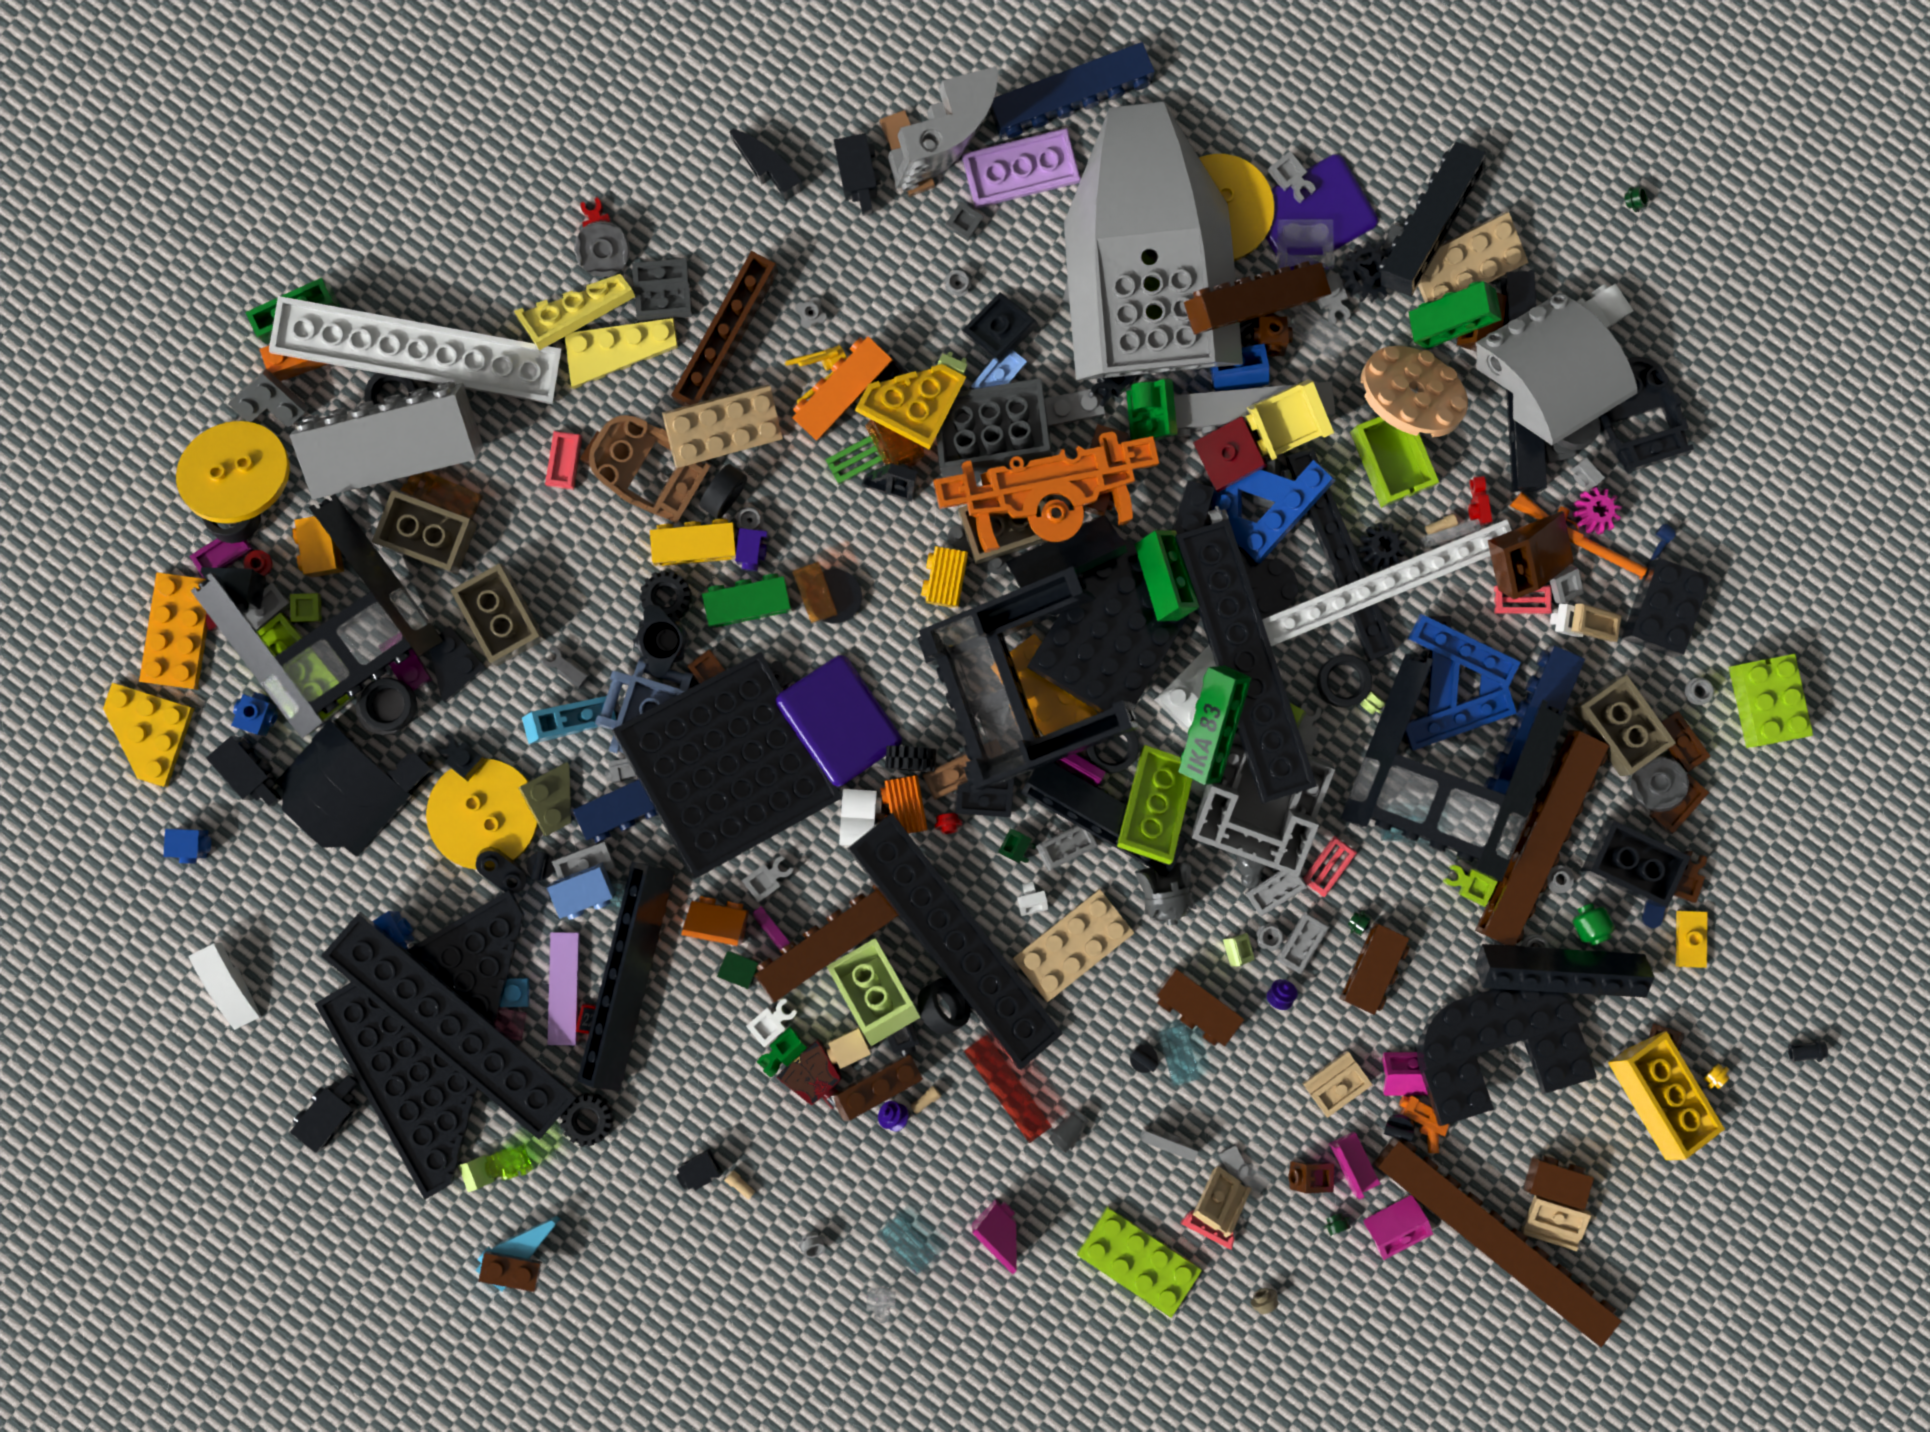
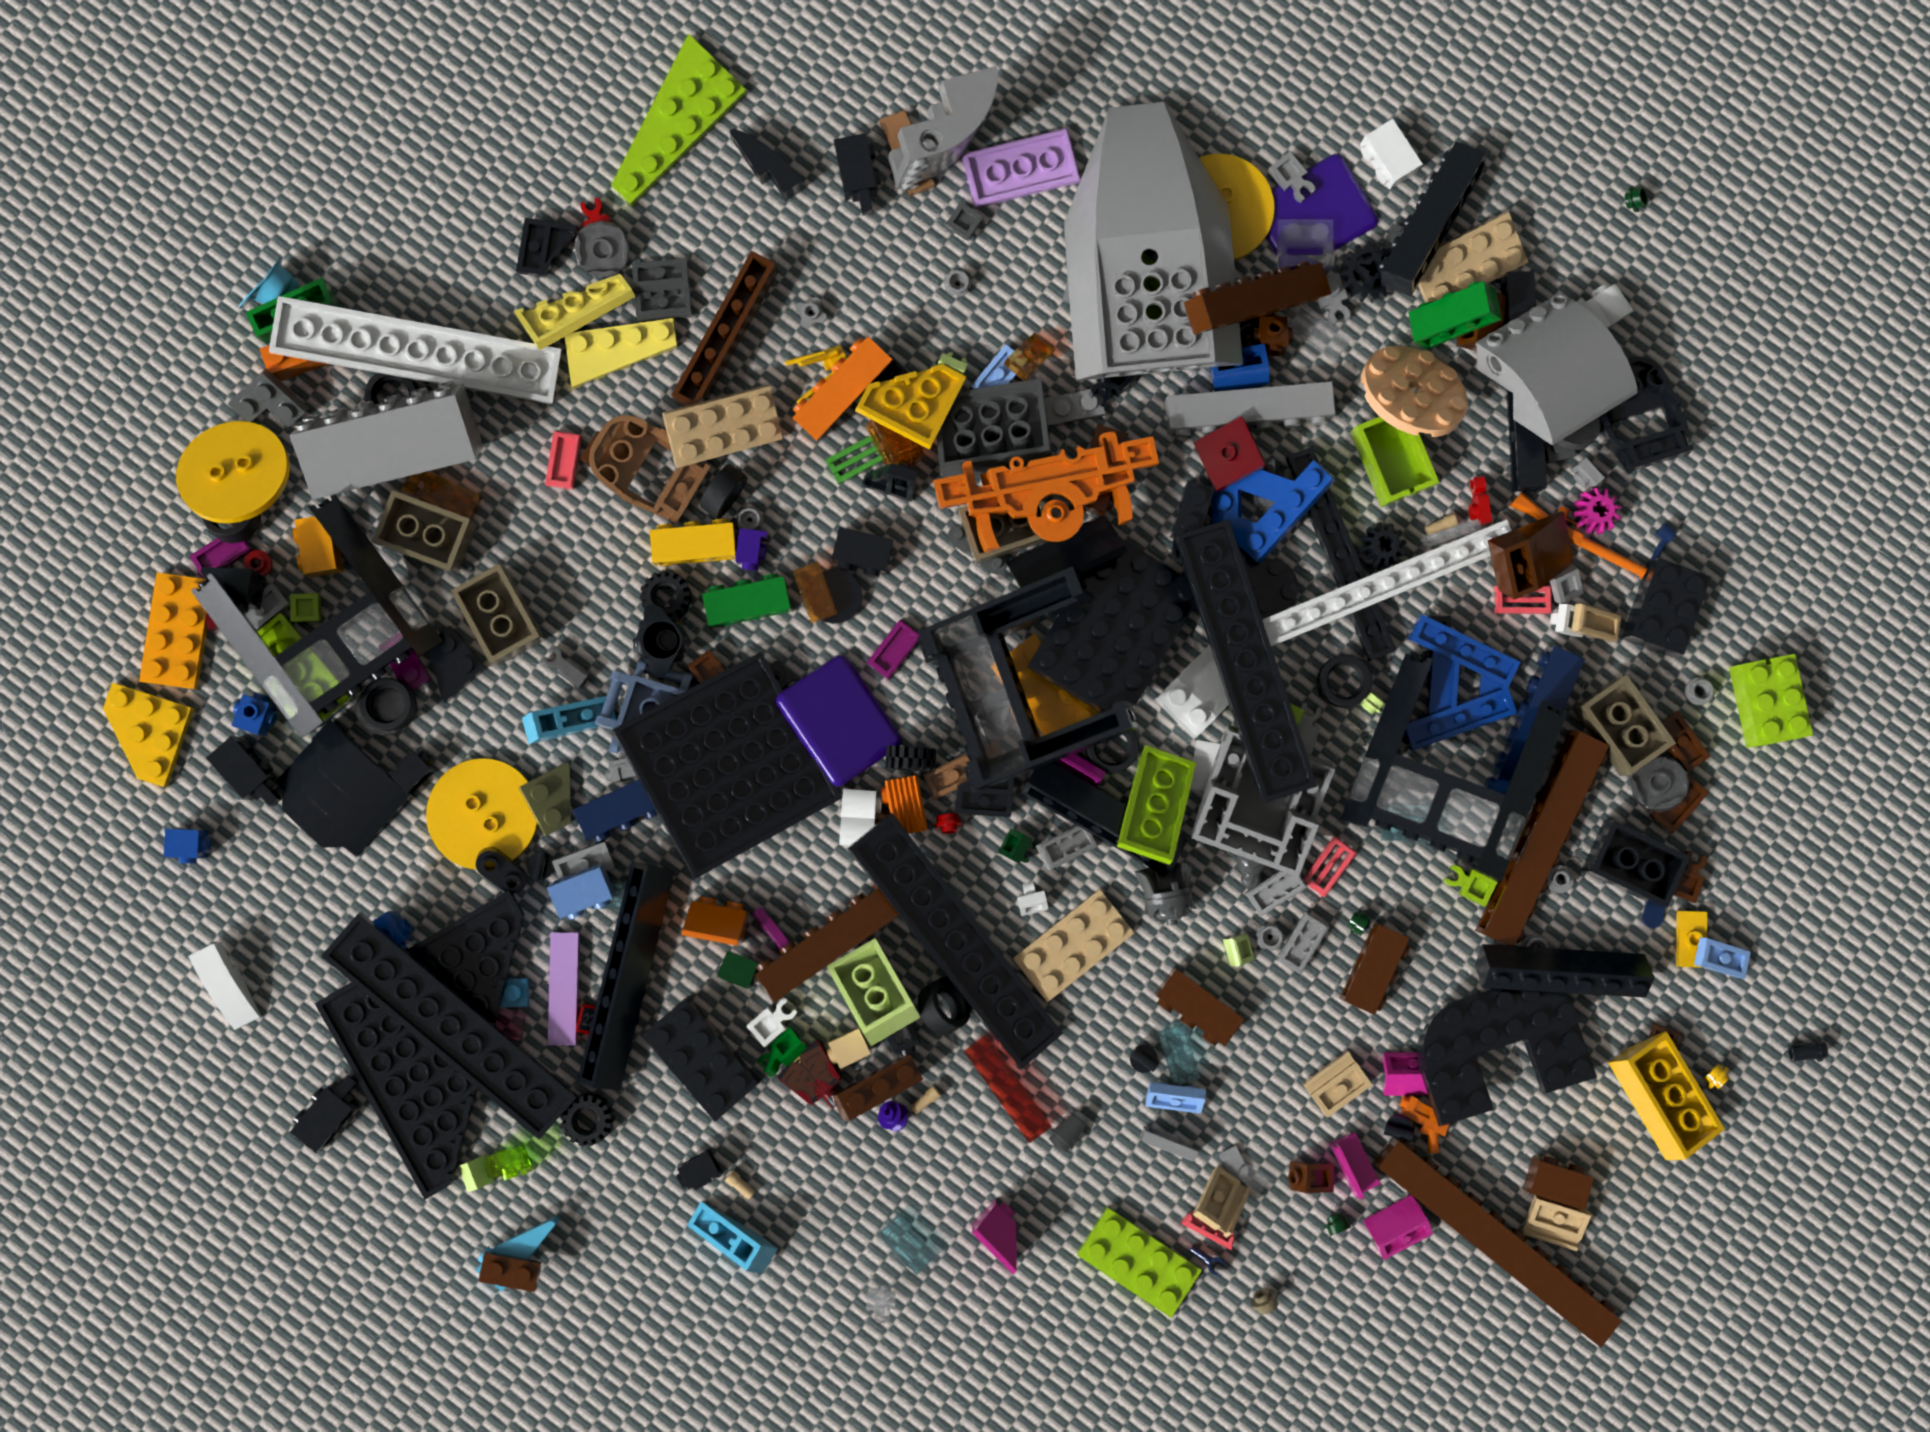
black plate [435,734,486,782] -> none
light grey plate [742,856,794,903] -> none
light grey plate [798,1232,826,1258] -> none
yellow brick [921,546,968,609] -> none
black plate [962,292,1038,363] -> none
dark blue brick [989,42,1155,138] -> none
green plate [1126,379,1178,441] -> none
green brick [1134,530,1199,621] -> none
green brick [1178,665,1251,785] -> none
light grey plate [1208,506,1229,525] -> none
light yellow panel [1246,379,1334,460] -> none
dark purple wheel [1267,979,1298,1010] -> none
green head [1572,903,1615,946] -> none
none -> medium azure piece [239,257,299,308]
none -> black wing [516,218,579,278]
none -> lime wing [611,33,747,207]
none -> black brick [642,996,761,1122]
none -> medium azure slope [687,1201,778,1273]
none -> black brick [831,527,894,578]
none -> magenta tile [866,619,920,680]
none -> clear orange plate [1004,333,1056,381]
none -> light blue plate [1145,1082,1206,1114]
none -> dark blue hand [1189,1245,1228,1277]
none -> white brick [1360,119,1422,190]
none -> light blue plate [1694,938,1751,979]

